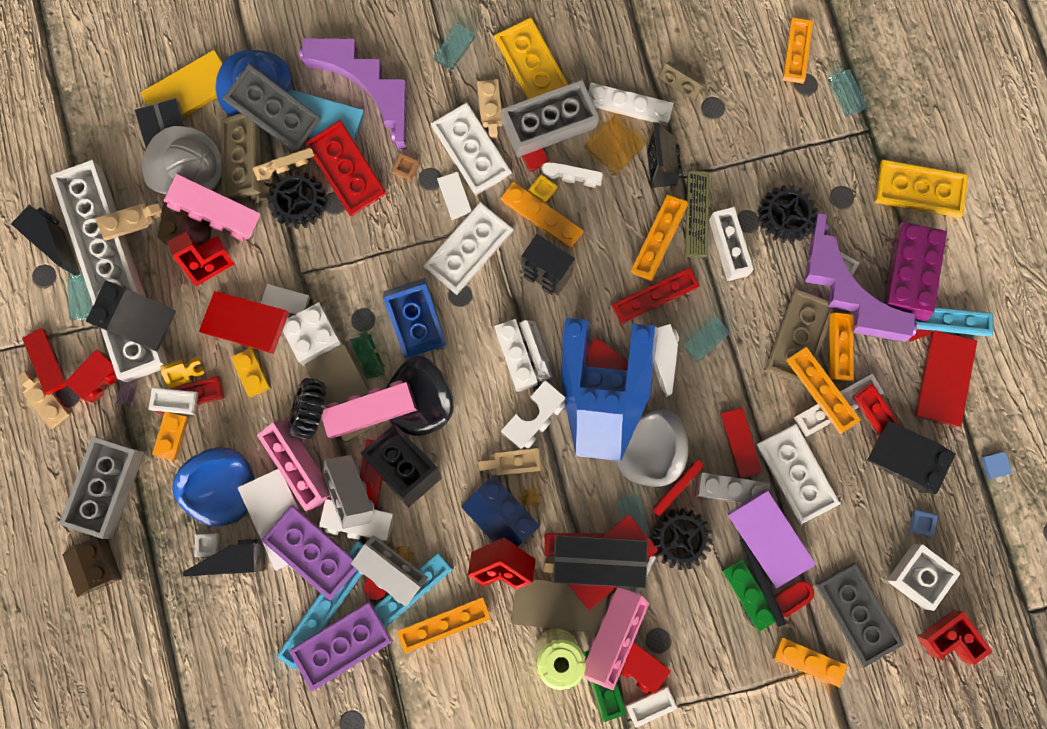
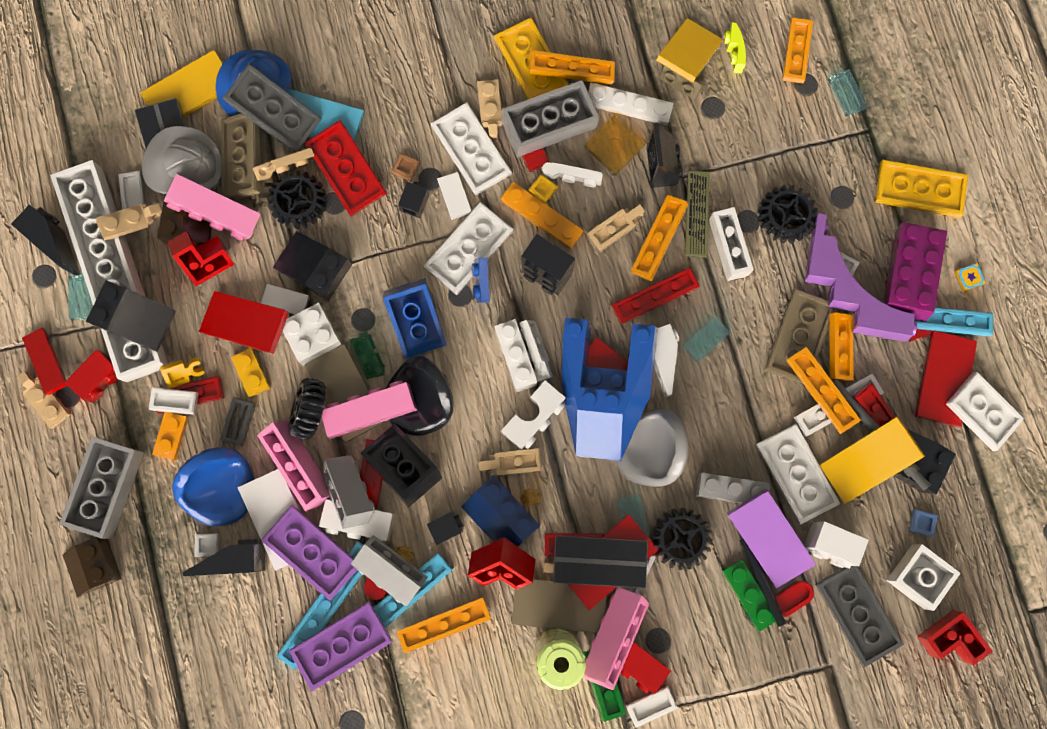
tile [116,381,137,407] -> none
medium lavender arch [299,38,407,149] -> none
clear light blue tile [434,23,475,71] -> none
red tile [651,460,704,516] -> none
red tile [720,408,762,478] -> none
light orange plate [773,637,848,687] -> none
medium blue tile [981,451,1012,479] -> none
none -> white tile [118,171,146,210]
none -> dark grey tile [220,397,256,446]
none -> black slope [273,231,352,301]
none -> black brick [398,181,429,219]
none -> black brick [427,512,464,545]
none -> plate [471,258,490,303]
none -> light orange plate [529,50,615,85]
none -> tan hinge [587,205,645,252]
none -> yellow tile [656,18,723,82]
none -> neon yellow slope [724,22,746,73]
none -> white brick [804,522,869,569]
none -> yellow tile [819,417,925,504]
none -> dark grey bar [833,379,931,491]
none -> white tile [946,372,1024,451]
none -> yellow tile [954,263,986,292]

